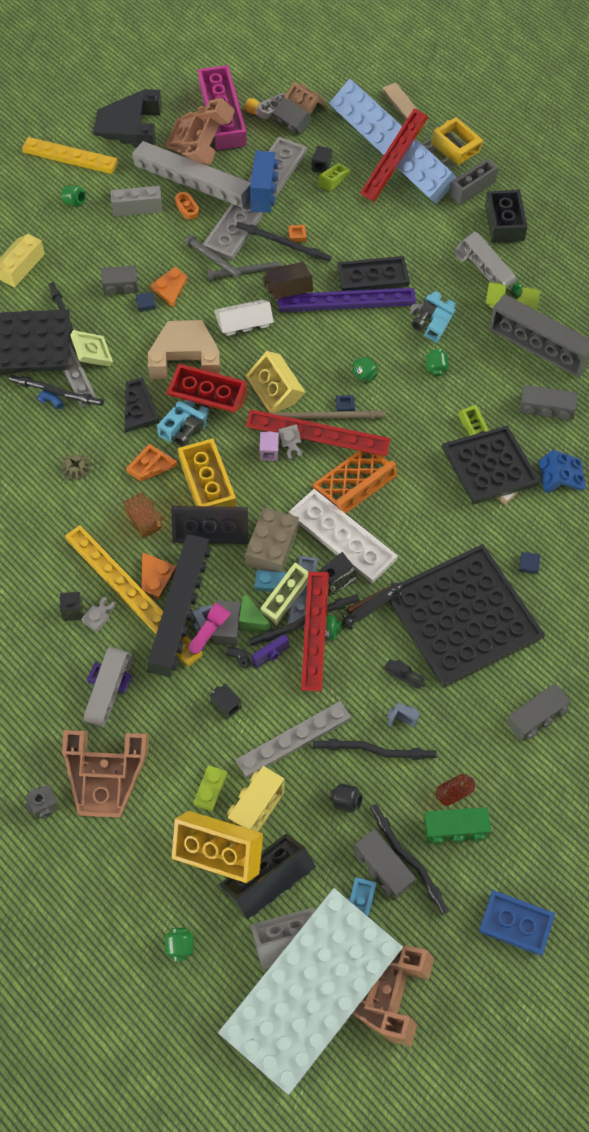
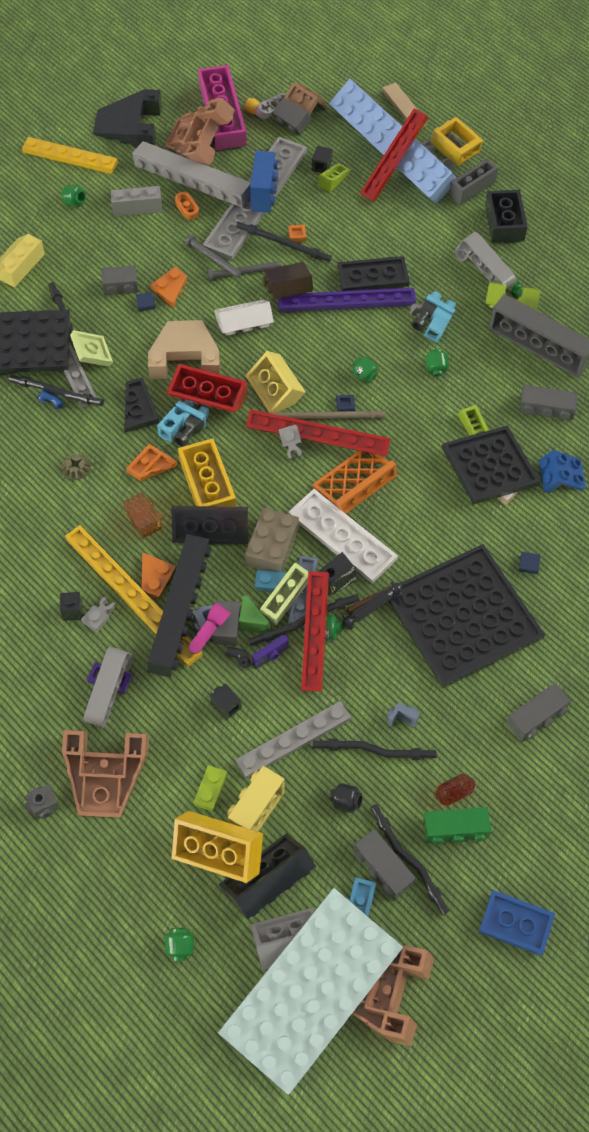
lavender brick [260,431,279,461] -> none
black piece [385,659,426,689] -> none

